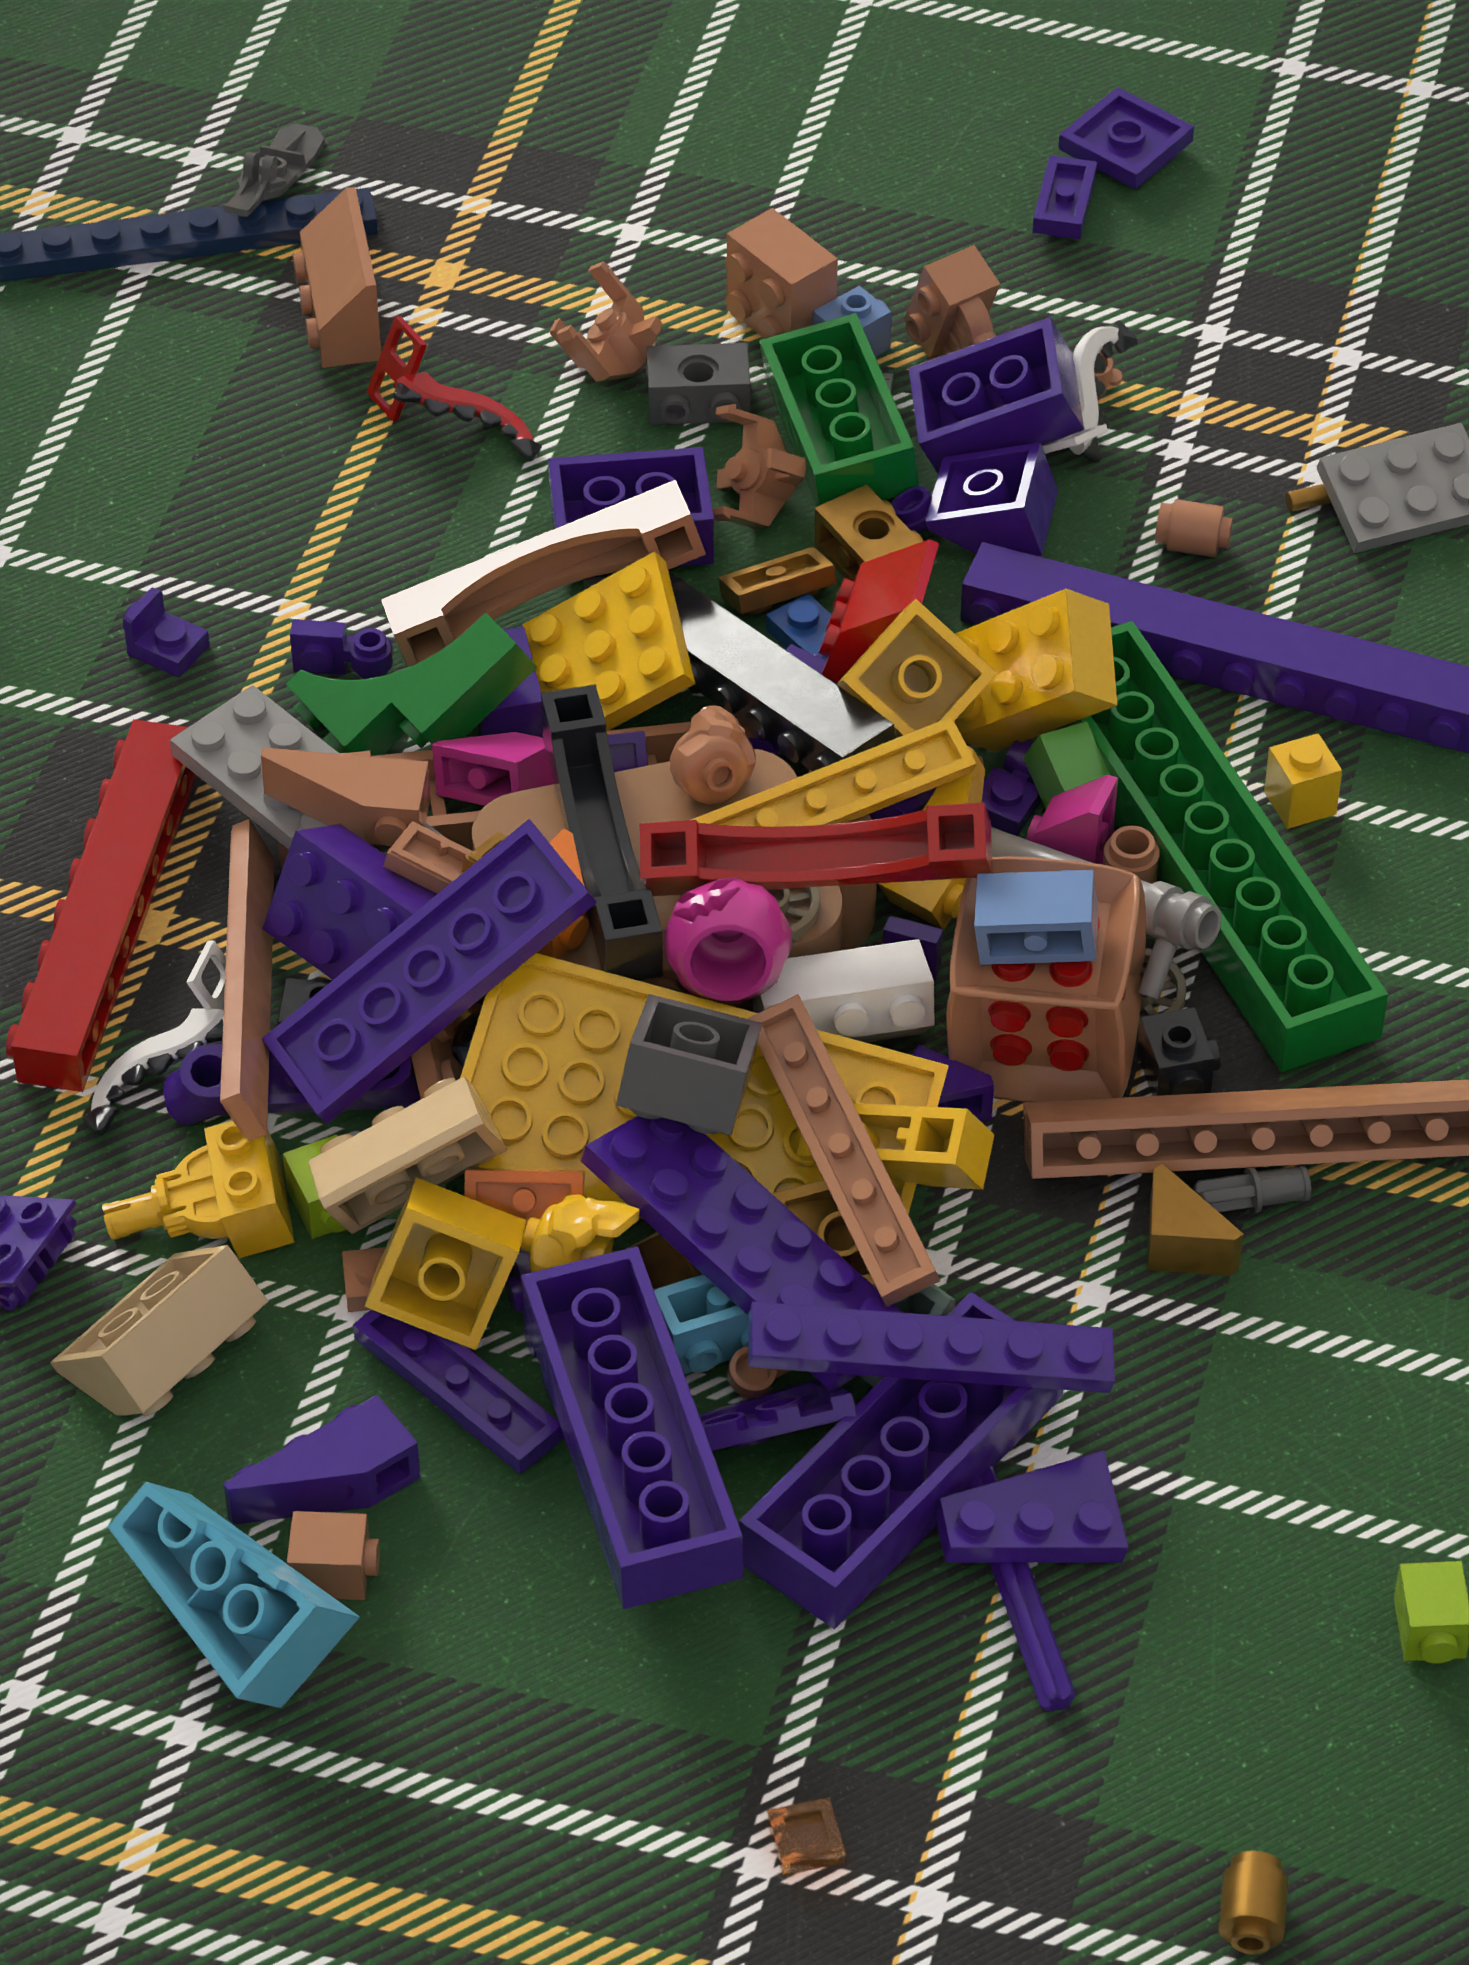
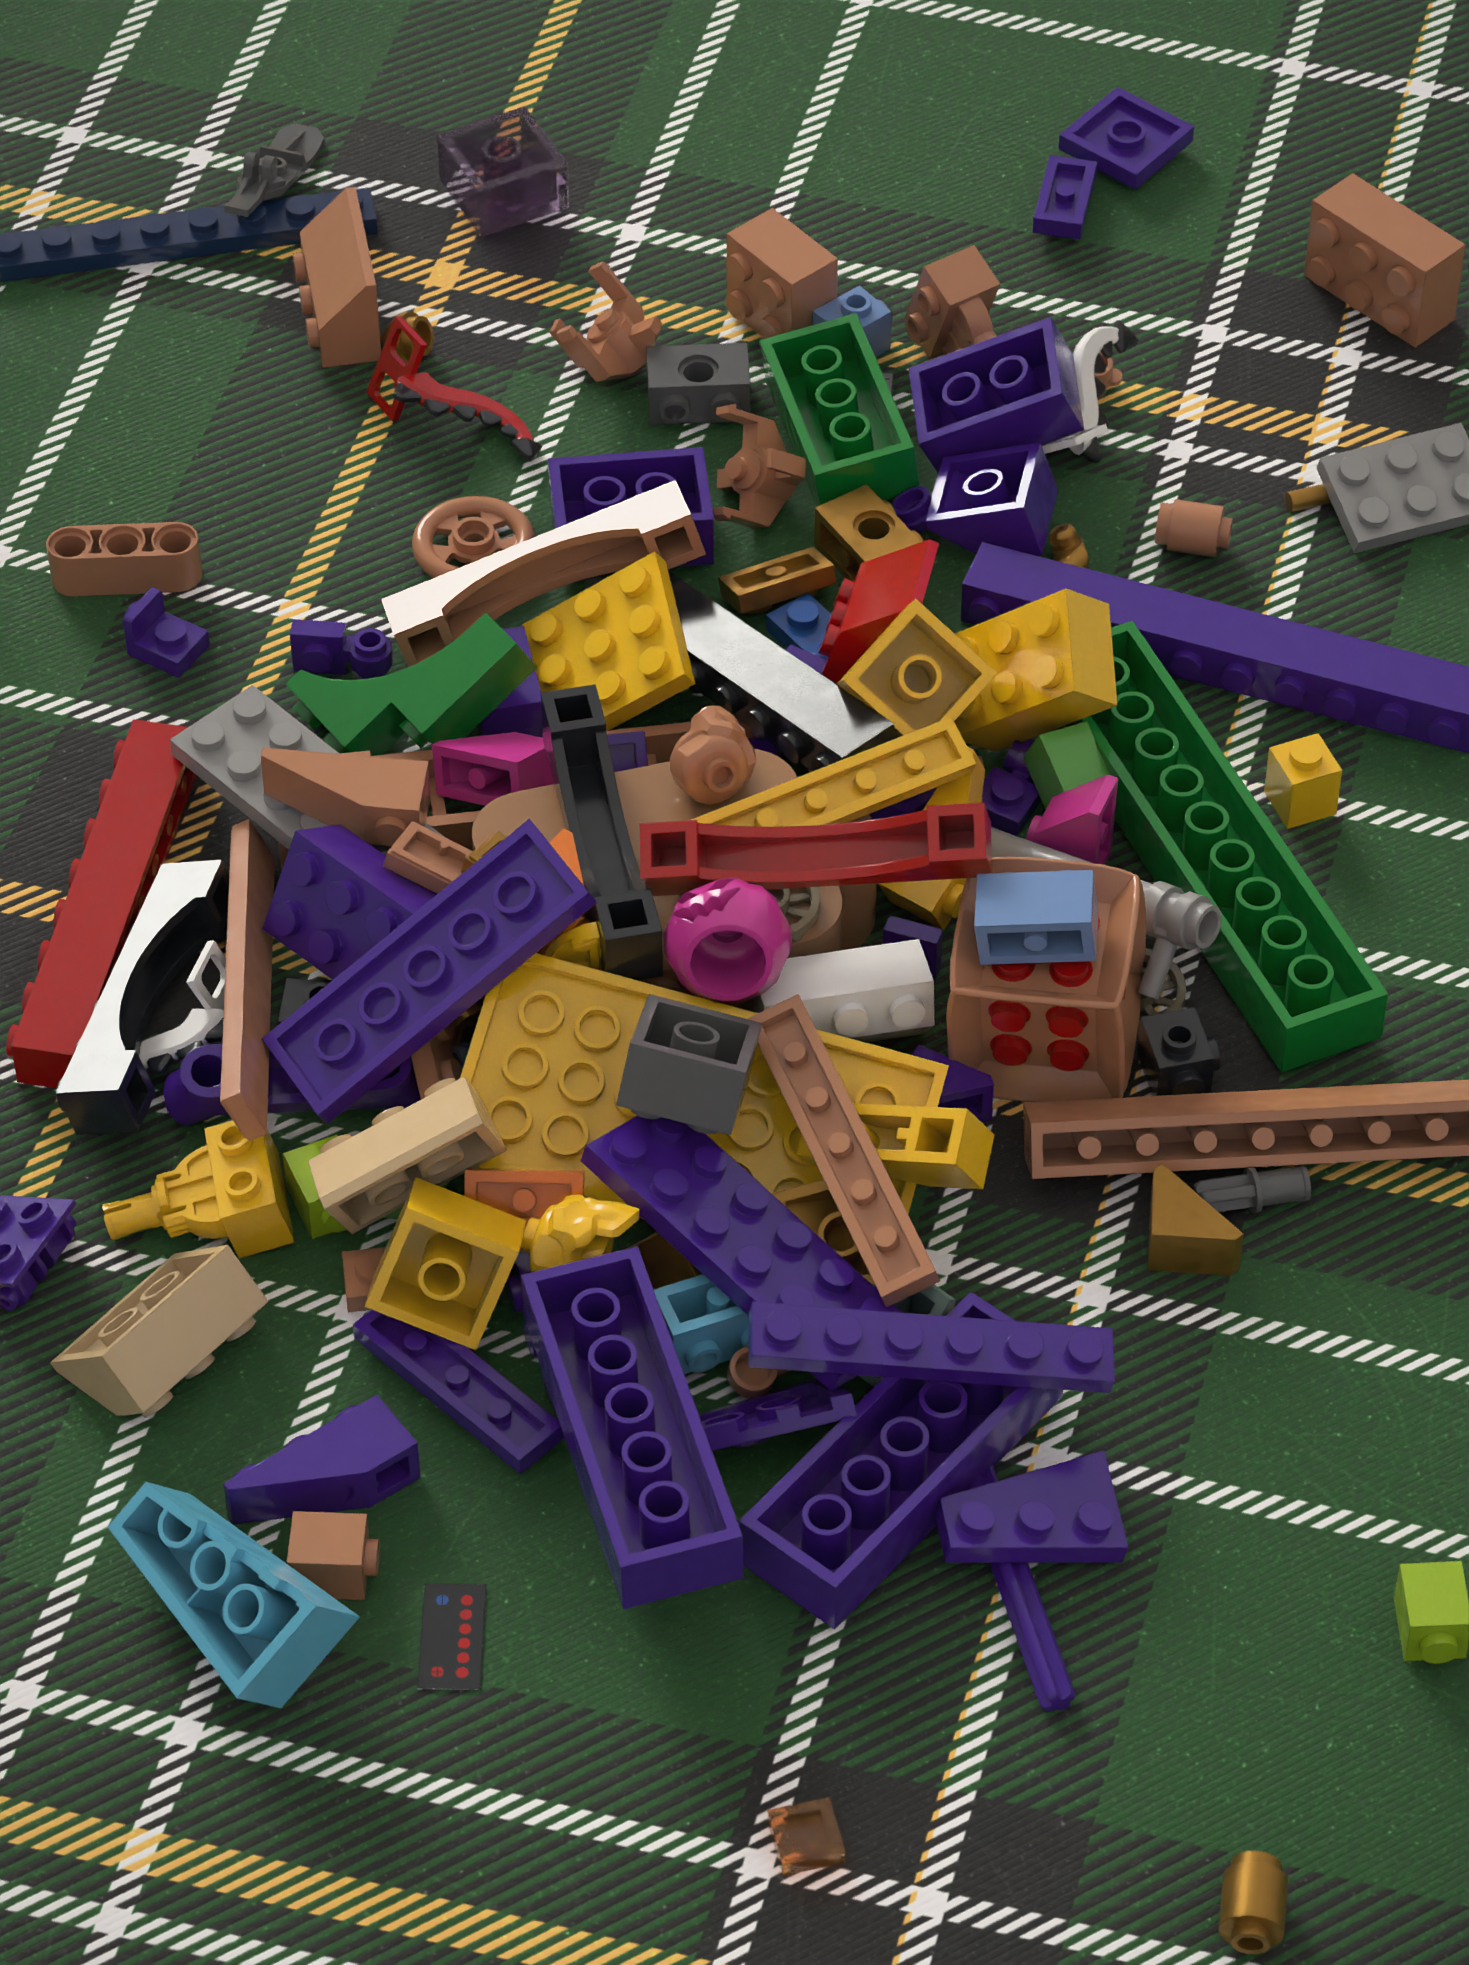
nougat brick [1103,826,1160,884] -> none
none -> nougat beam [46,522,203,596]
none -> black arch [56,860,229,1135]
none -> pearl gold plate [380,312,434,362]
none -> nougat plate [412,496,536,578]
none -> black sticker [417,1583,486,1690]
none -> clear purple brick [437,106,569,237]
none -> yellow tile [544,922,602,971]
none -> pearl gold arm [1048,523,1089,569]
none -> nougat brick [1304,173,1466,348]

